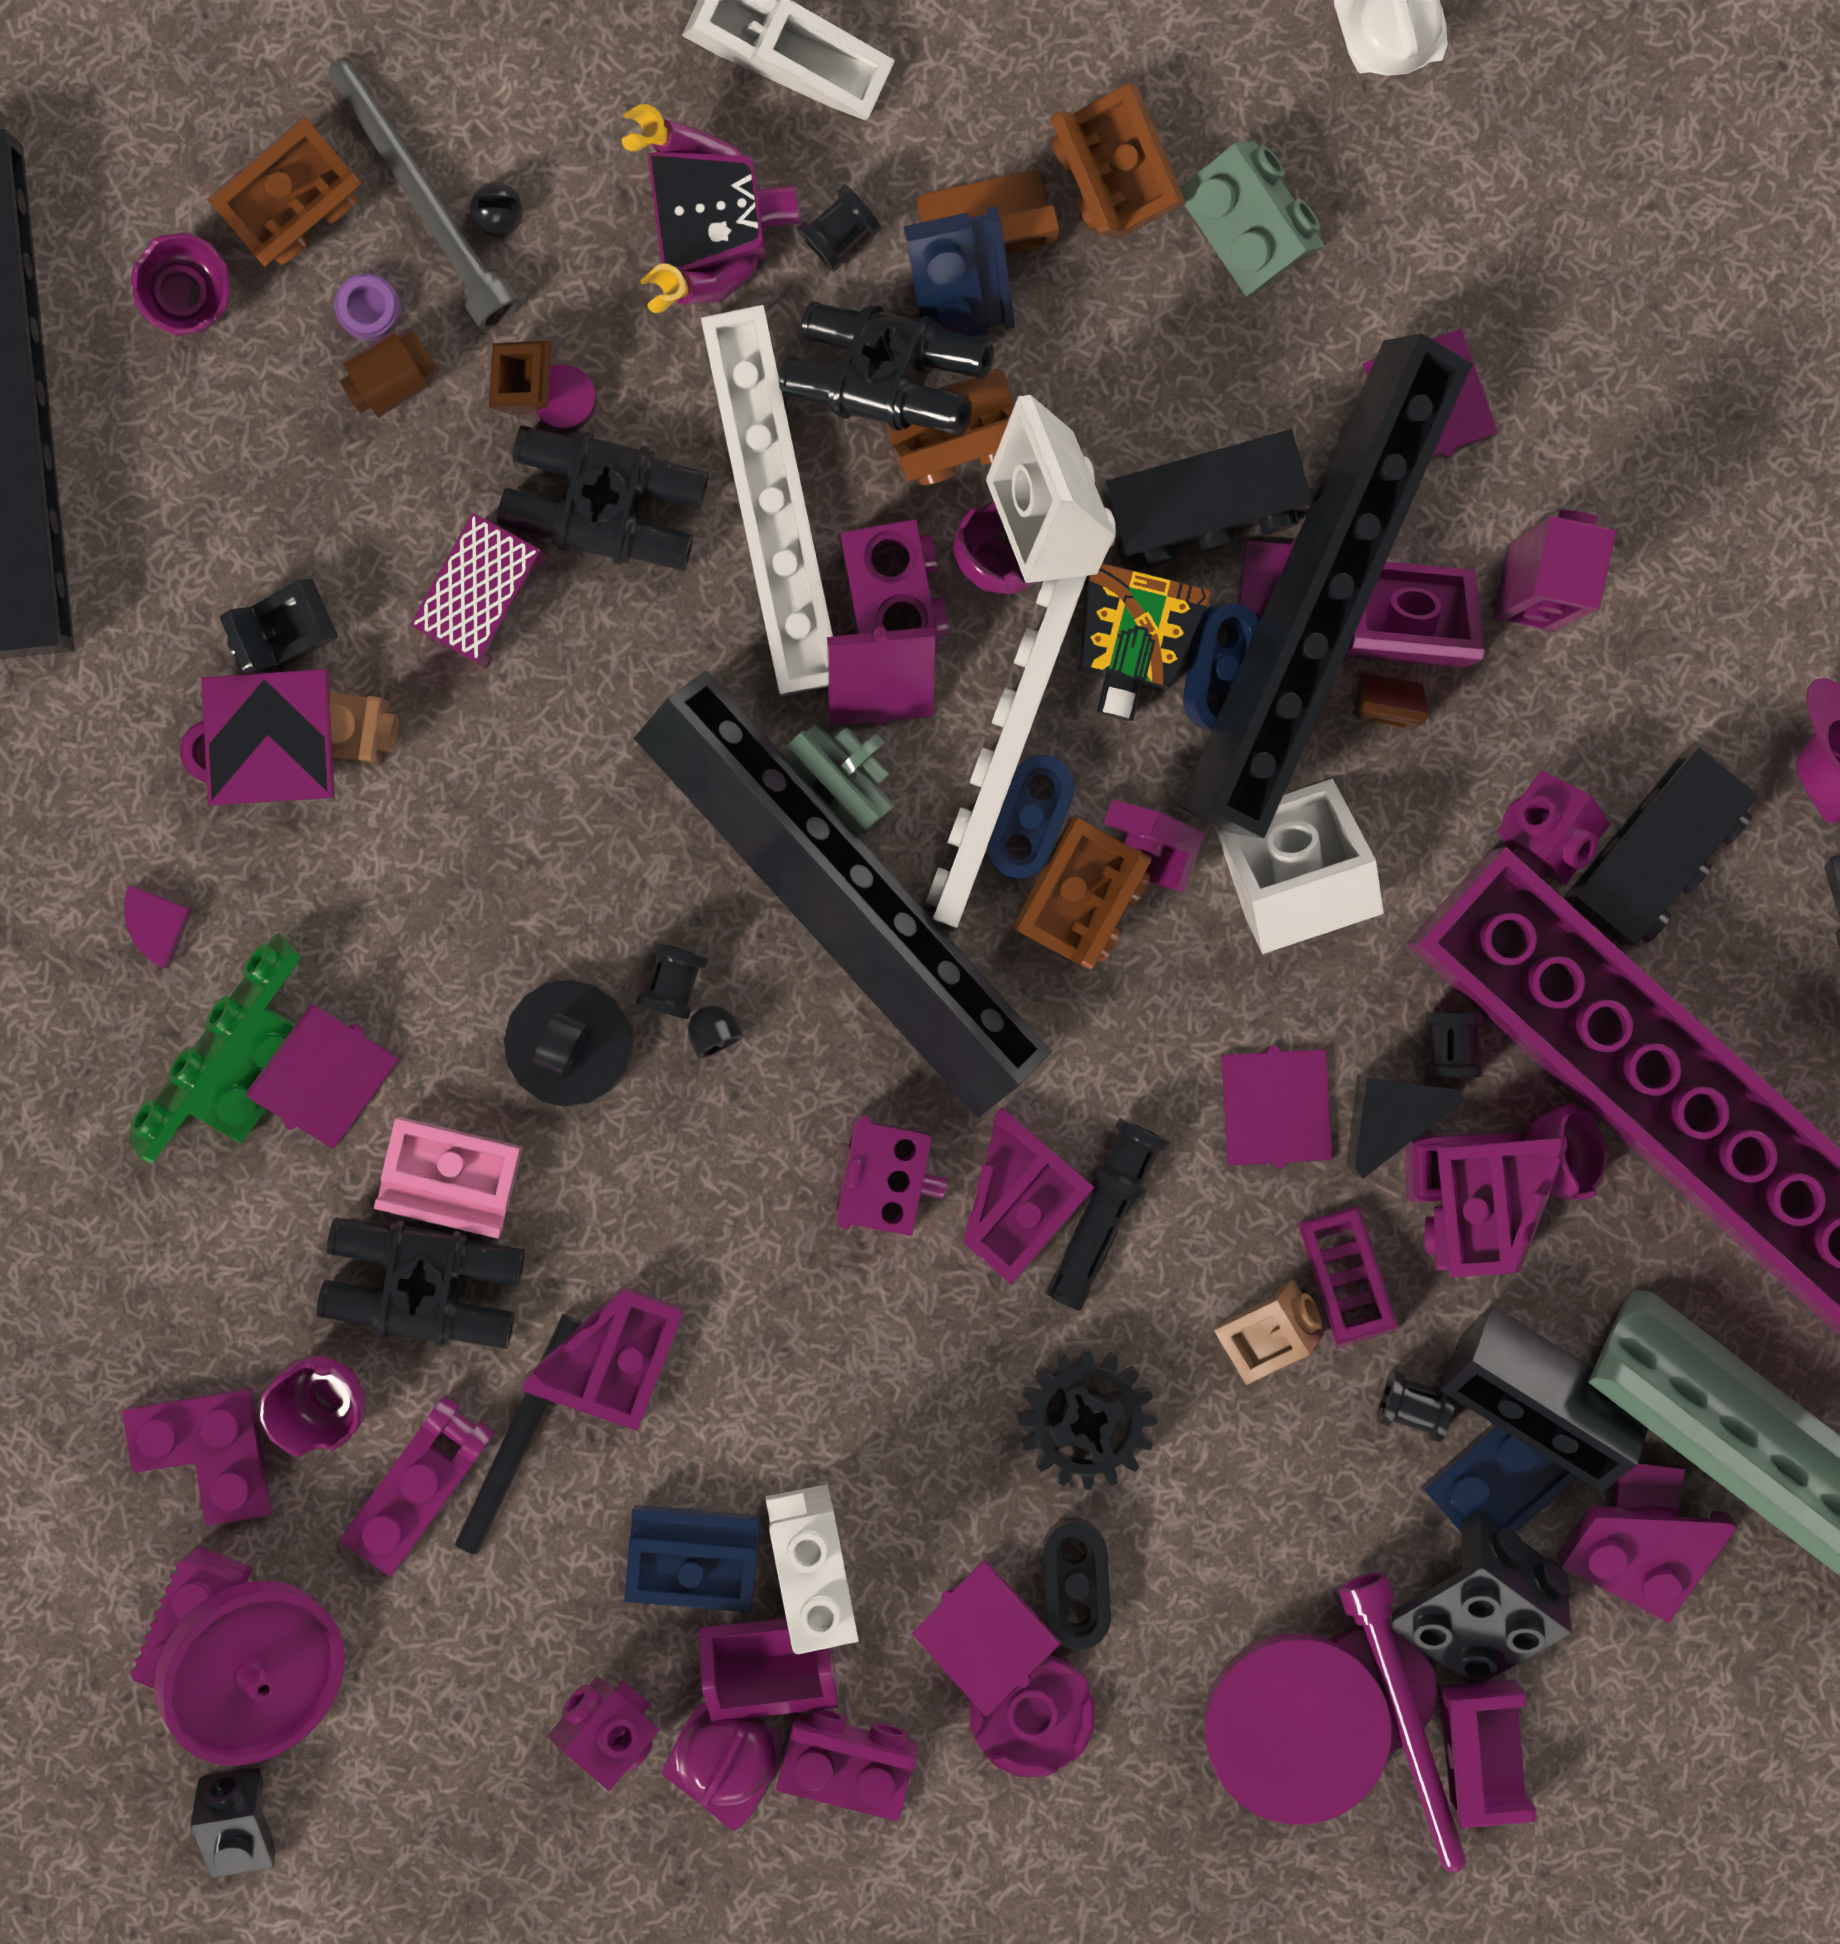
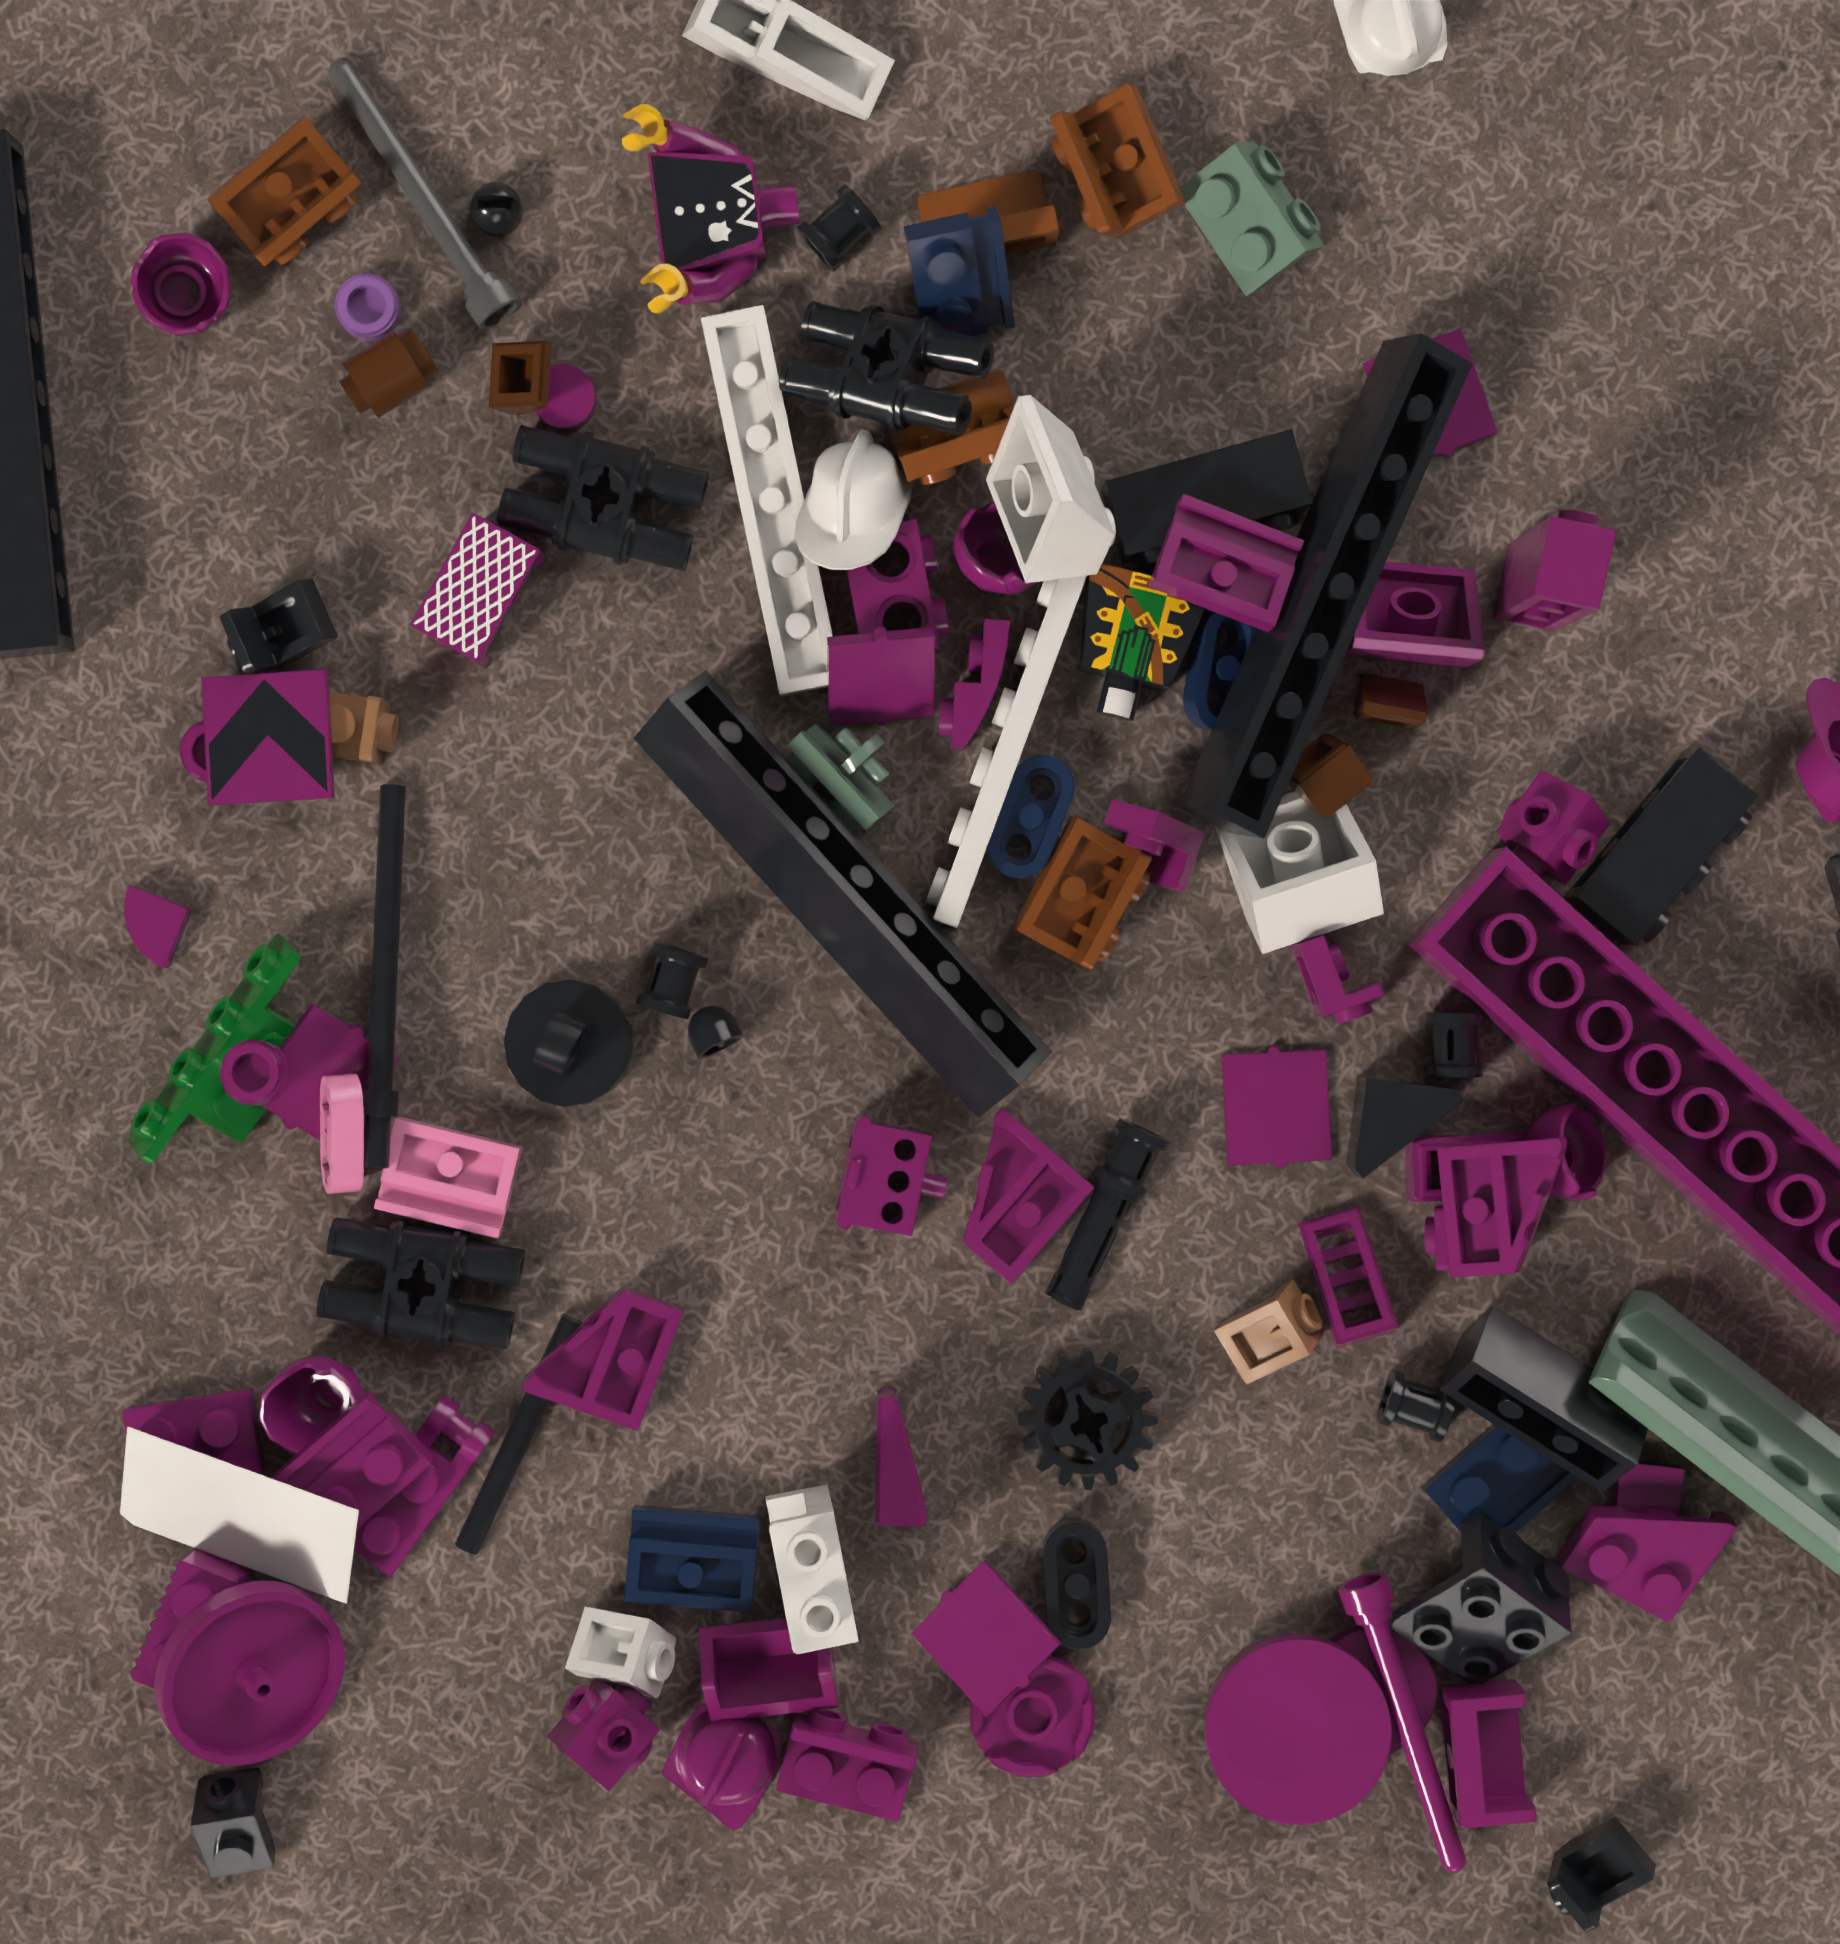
none -> white sticker [120,1426,359,1604]
none -> magenta tile [220,1040,291,1105]
none -> magenta plate [272,1390,434,1528]
none -> bright pink beam [320,1074,364,1194]
none -> black bar [362,784,406,1168]
none -> white bracket [565,1607,676,1698]
none -> white piece [794,429,912,570]
none -> magenta slope [875,1388,927,1527]
none -> magenta slope [939,619,1010,751]
none -> magenta plate [1148,494,1304,633]
none -> reddish brown slope [1288,733,1372,818]
none -> magenta bracket [1291,935,1385,1024]
none -> black bracket [1547,1817,1656,1933]

